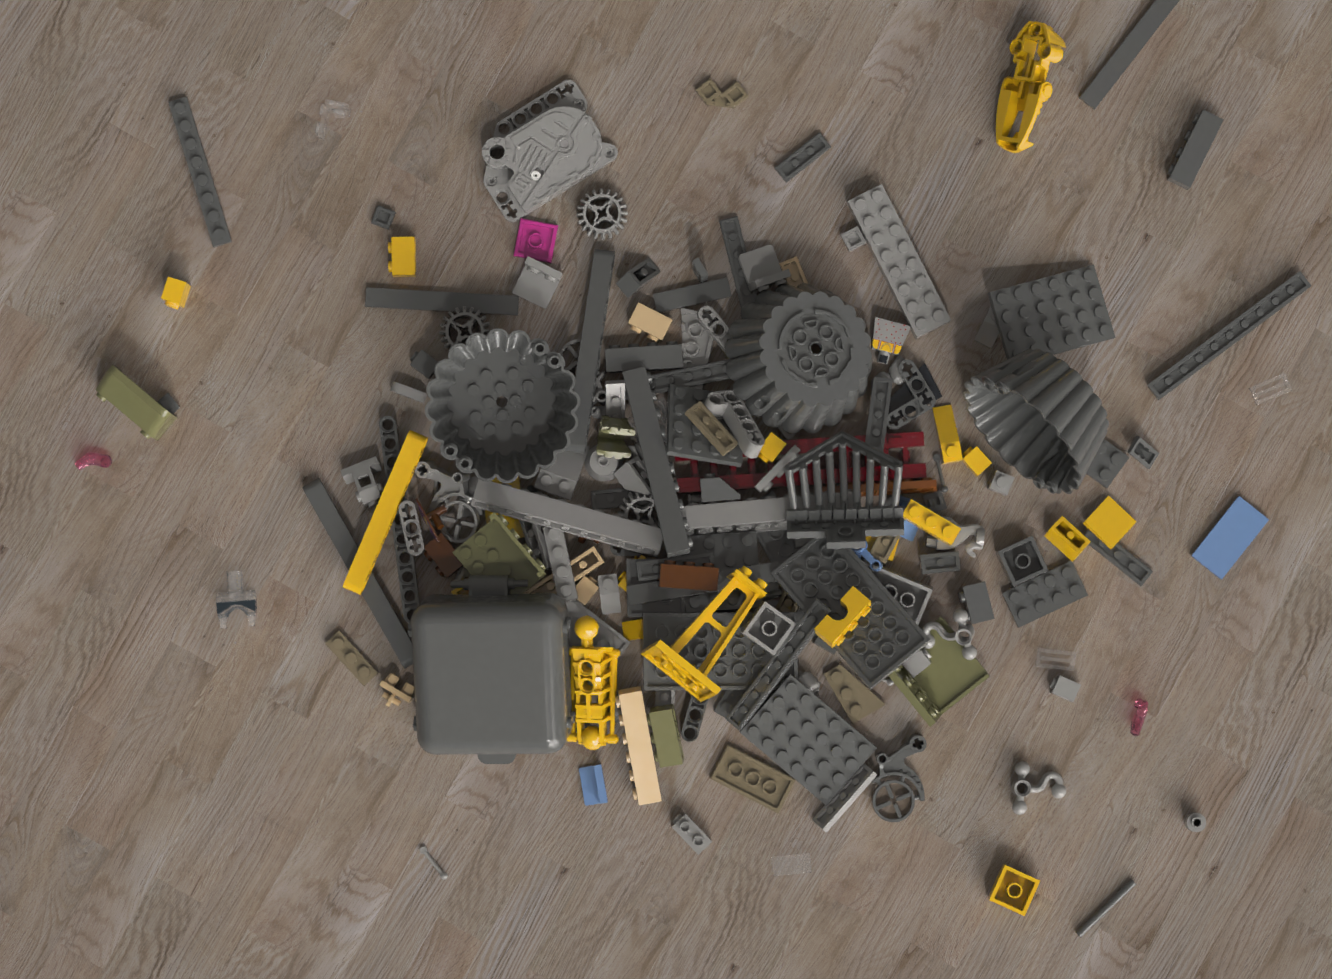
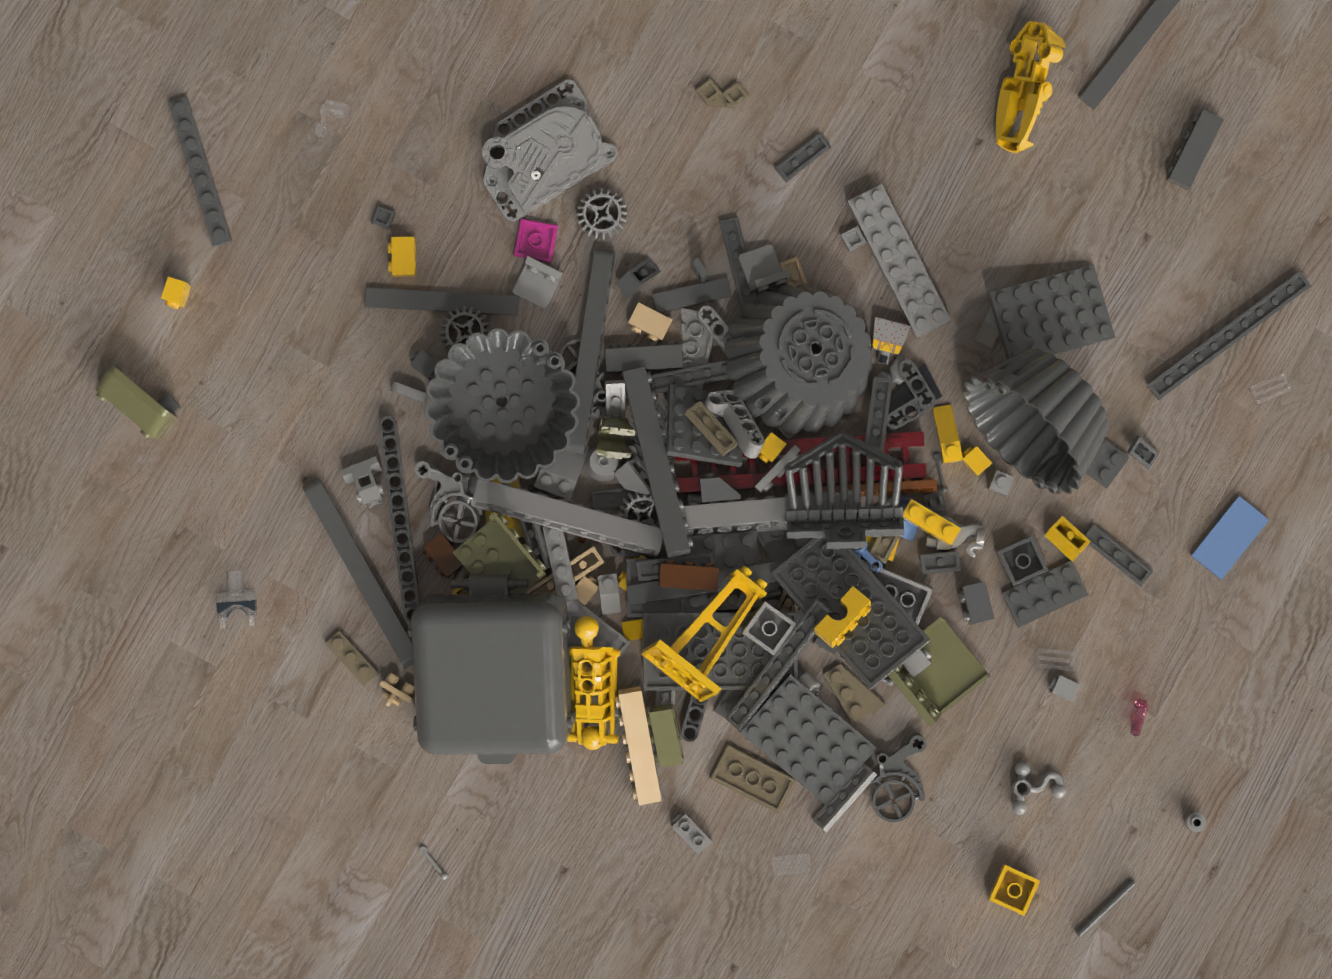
clear pink arm [74,452,112,470] -> none
yellow beam [343,430,428,595] -> none
light grey beam [399,500,425,556] -> none
reddish brown shield [416,498,447,542] -> none
medium blue panel [579,764,608,806] -> none
light grey piece [922,609,977,660] -> none
yellow tile [1083,496,1137,549] -> none

